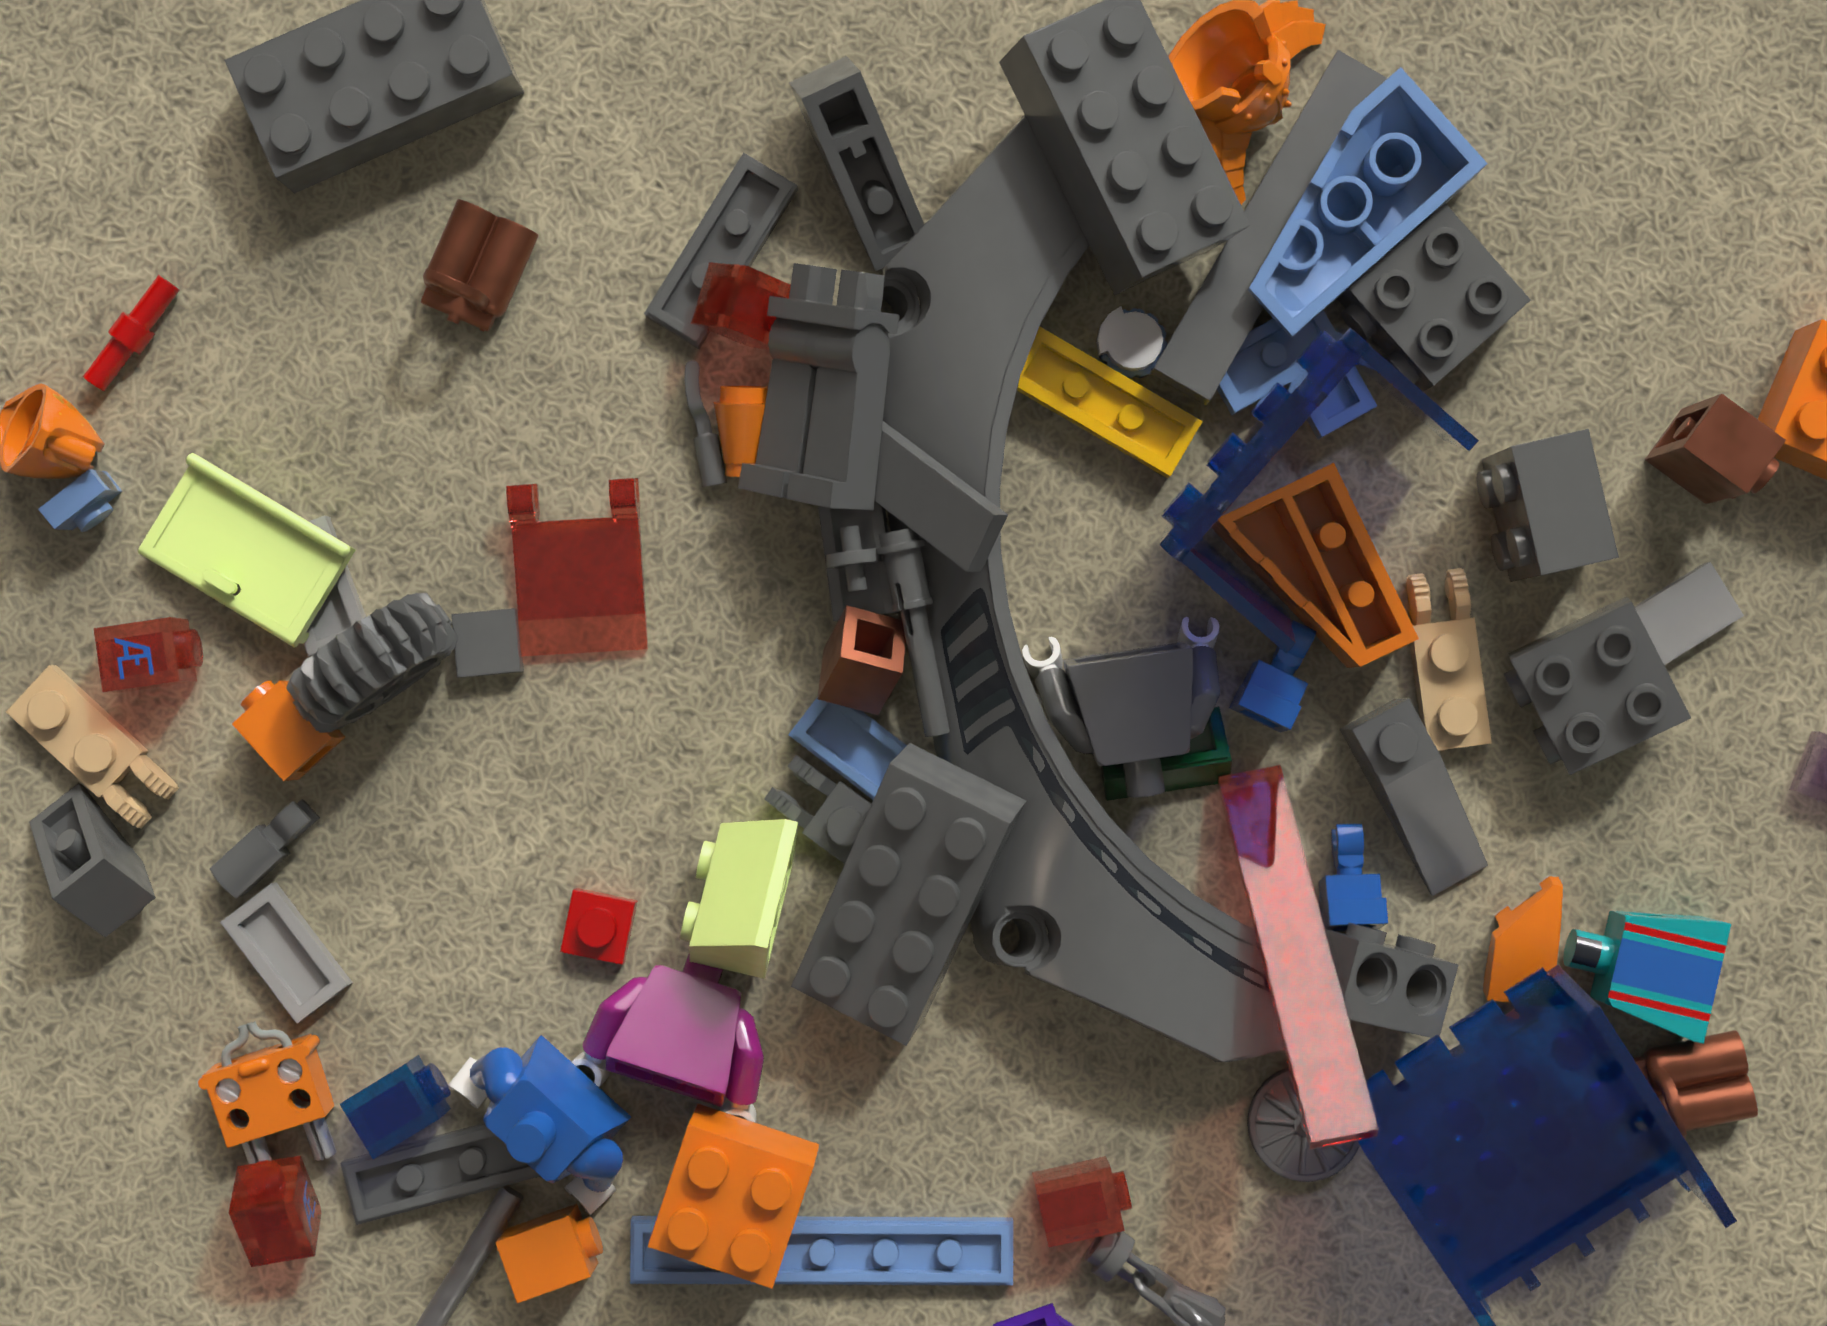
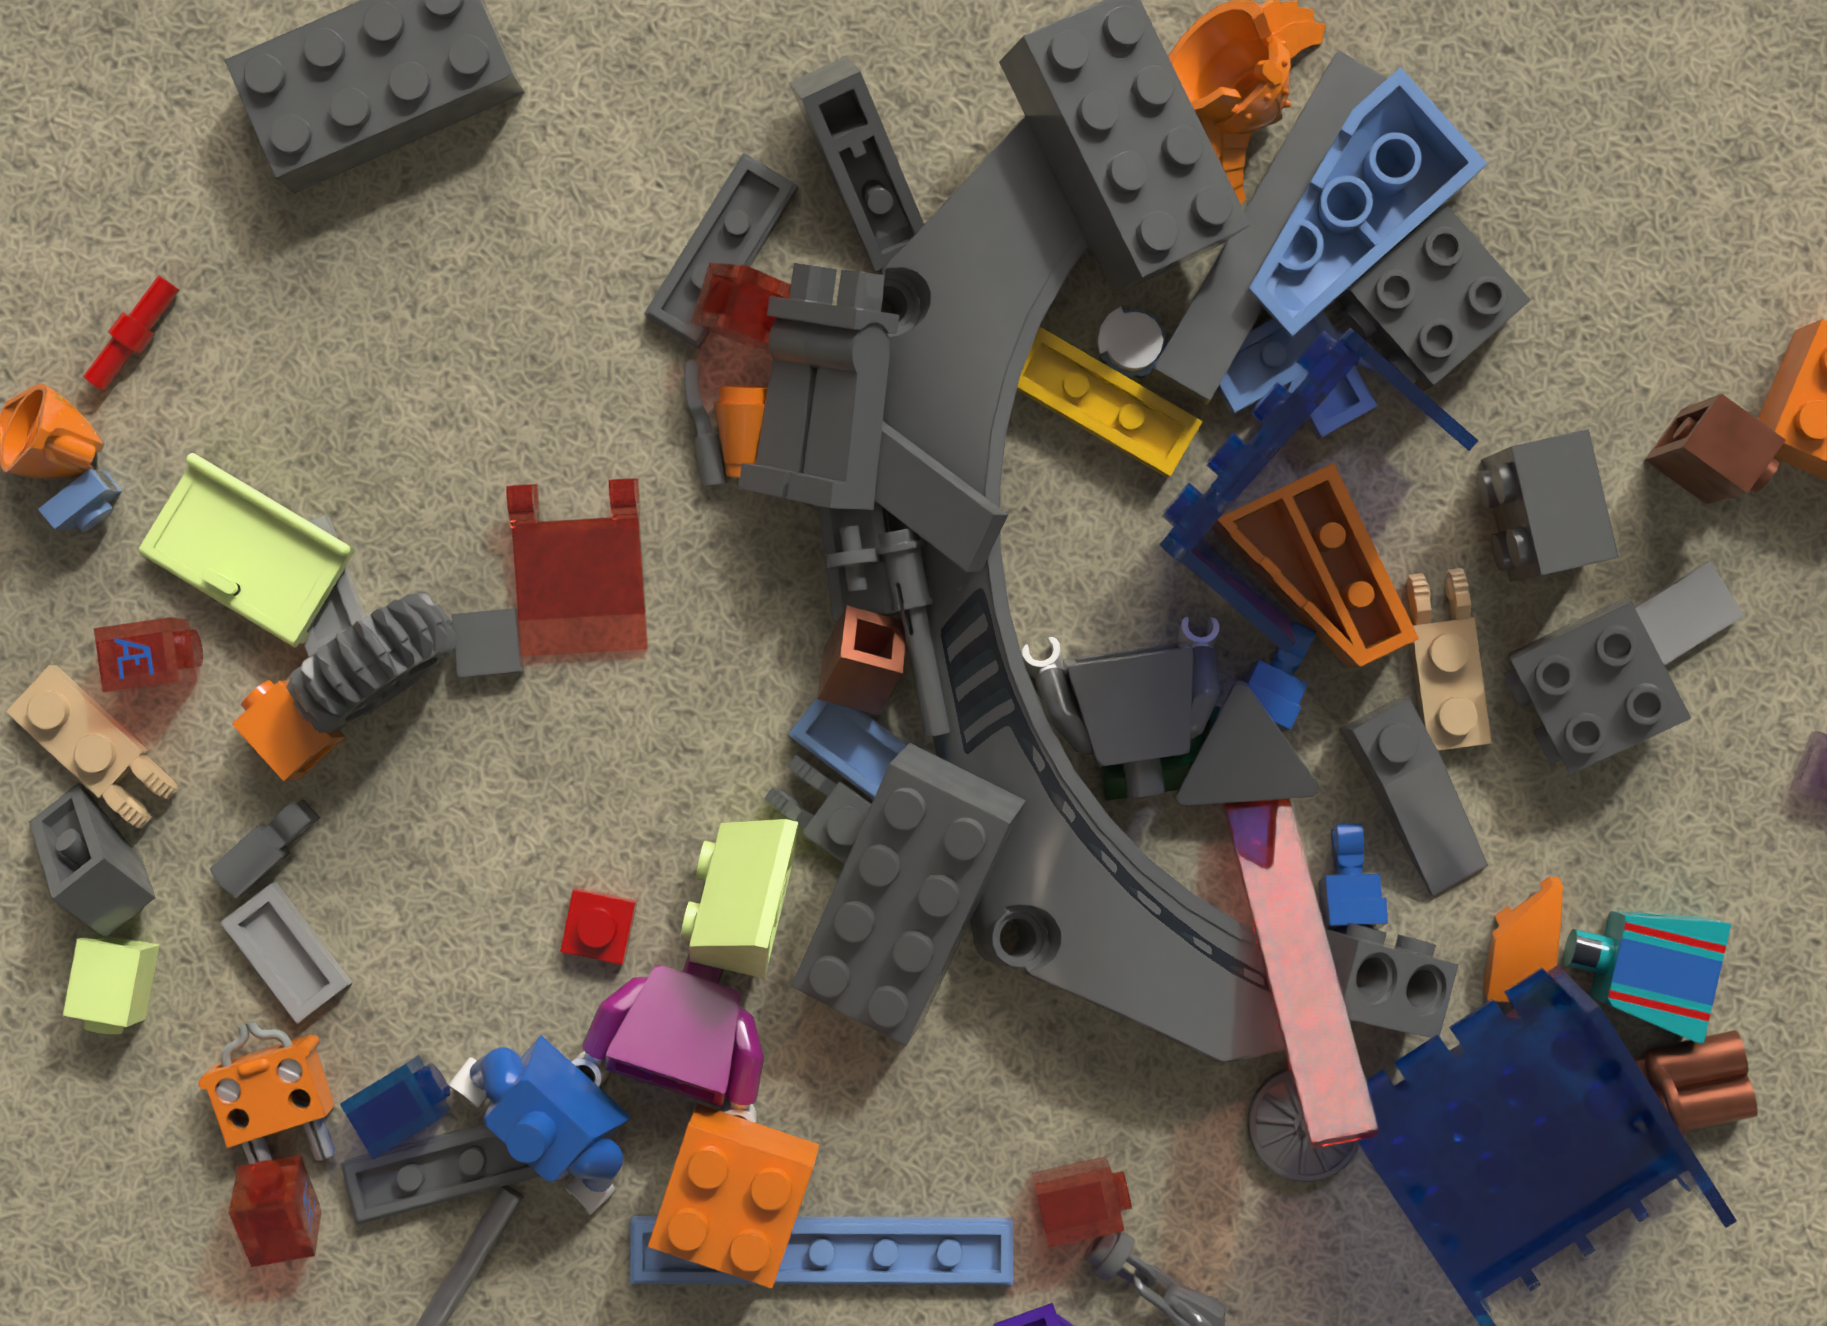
copper piece [421,199,539,332] -> none
orange brick [495,1204,603,1303] -> none
none -> yellowish green brick [63,933,159,1034]
none -> dark grey piece [1176,681,1319,806]

